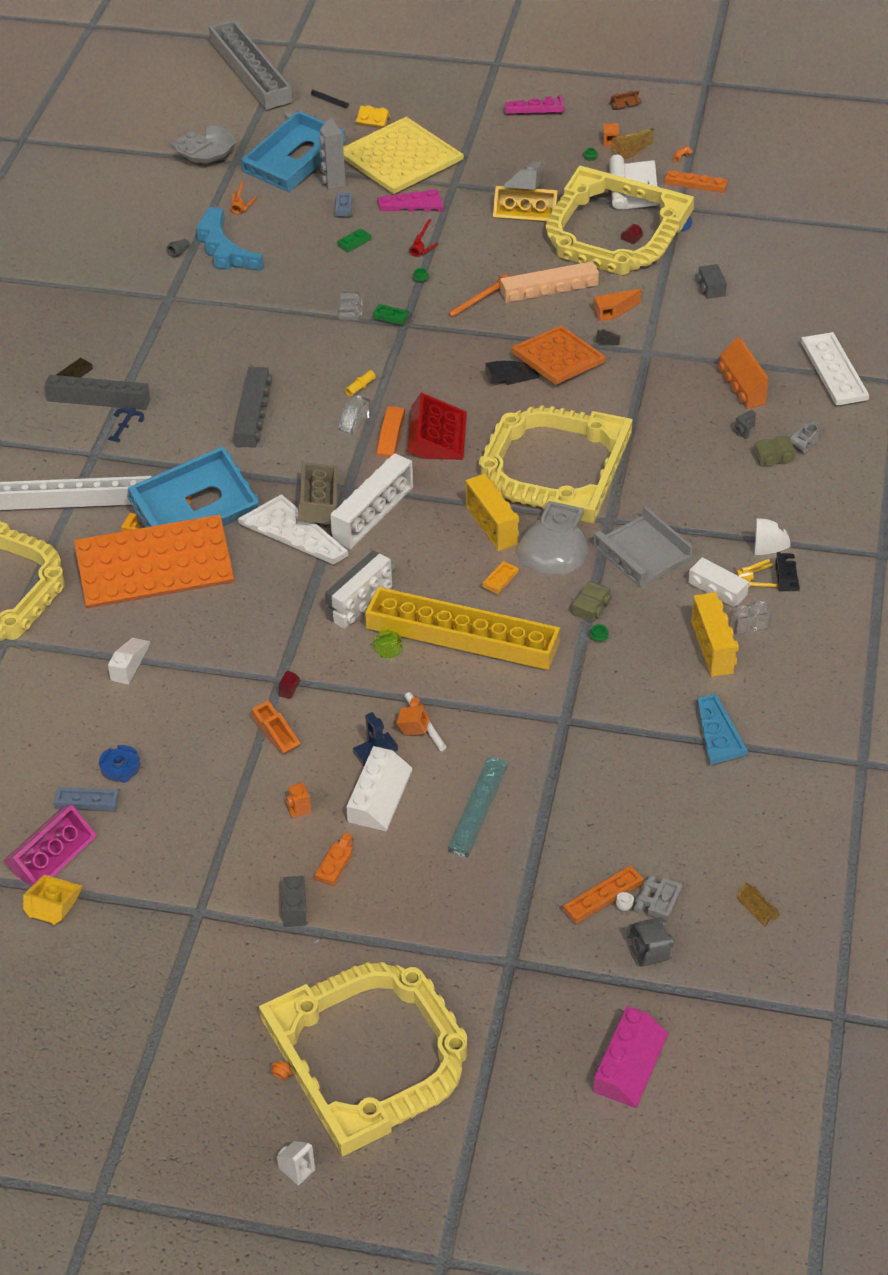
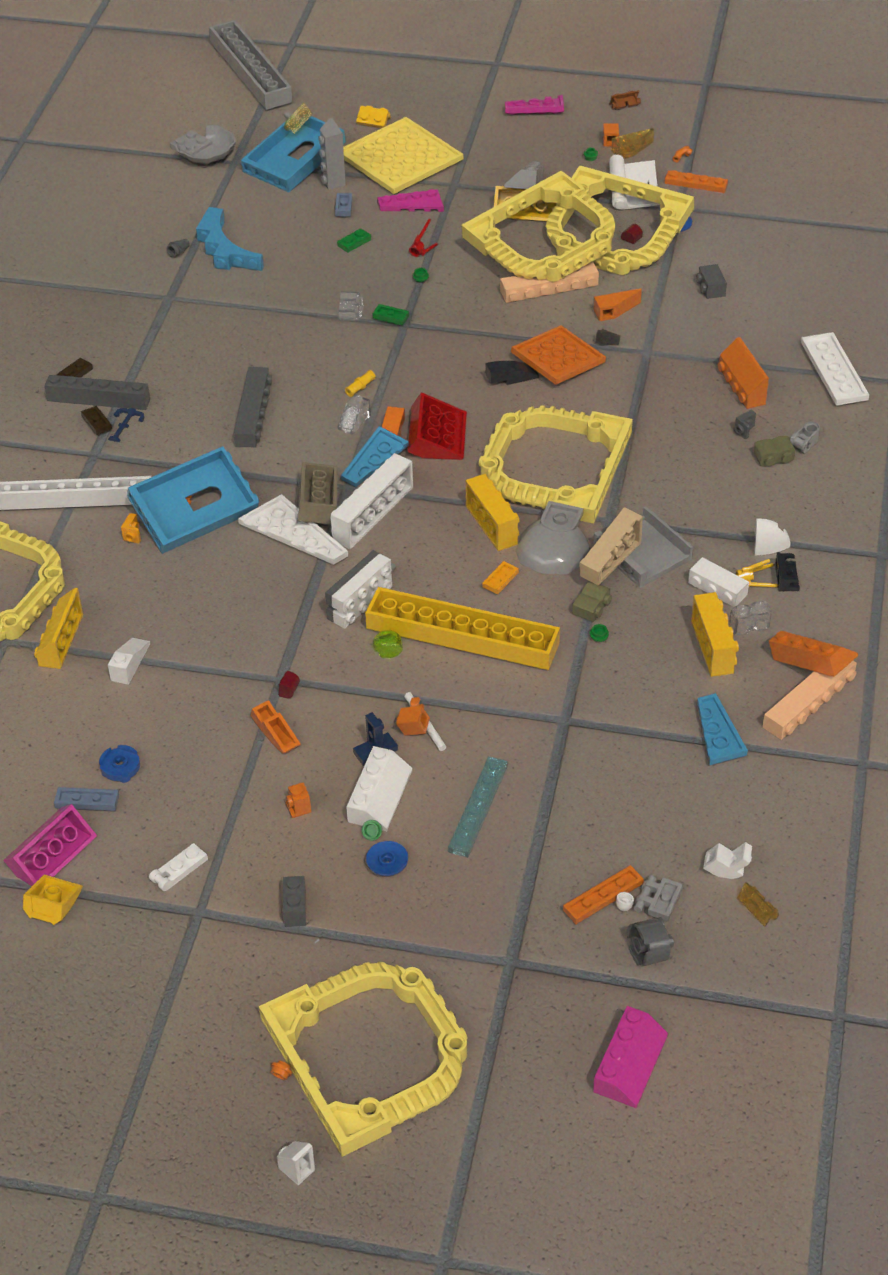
orange plate [74,515,234,609] -> none
orange plant [229,182,257,214] -> none
black bar [311,90,349,108] -> none
orange hinge [314,833,353,886] -> none
orange piece [449,274,509,317] -> none
none -> yellow slope [34,588,83,669]
none -> dark brown plate [81,405,112,435]
none -> white plate [149,843,208,891]
none -> clear yellow hinge [284,102,313,134]
none -> dark azure wing [341,426,409,487]
none -> green plate [362,820,382,841]
none -> blue dish [366,841,408,876]
none -> light yellow arch [461,171,615,282]
none -> tan wedge [579,507,643,586]
none -> white brick [703,842,752,879]
none -> light nougat brick [762,661,857,740]
none -> orange slope [769,631,858,677]

